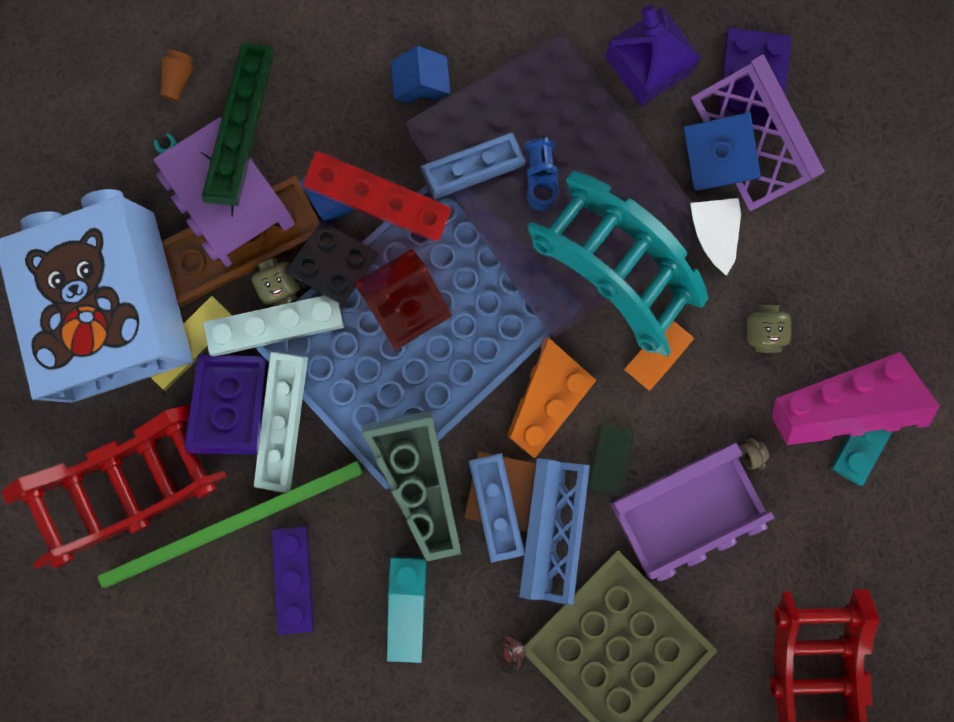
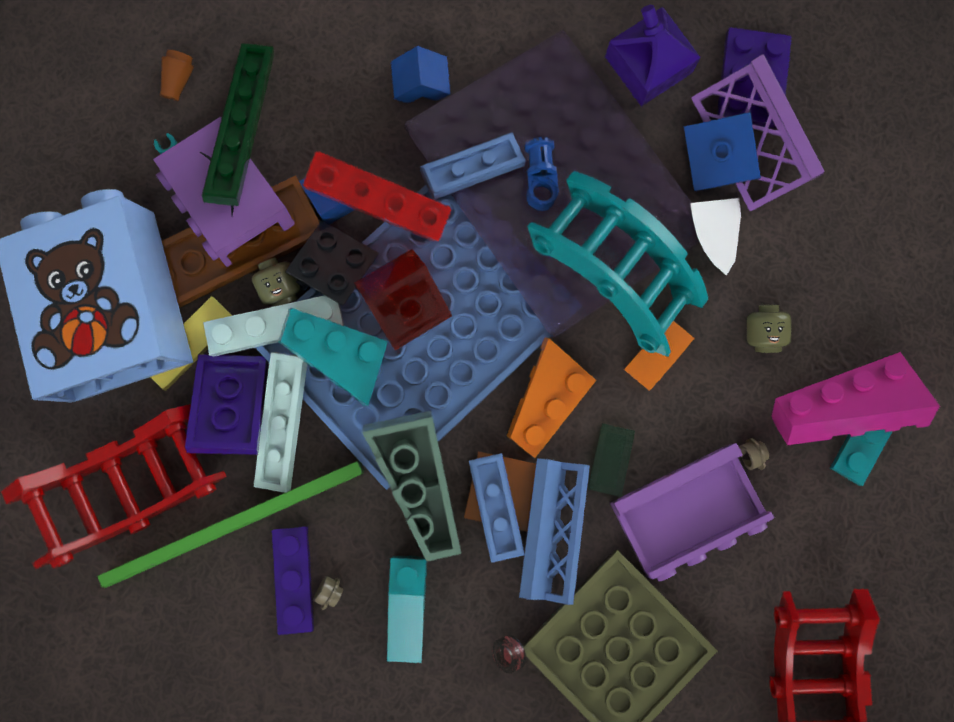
none -> teal wing [278,308,388,406]
none -> dark tan plate [313,576,343,610]

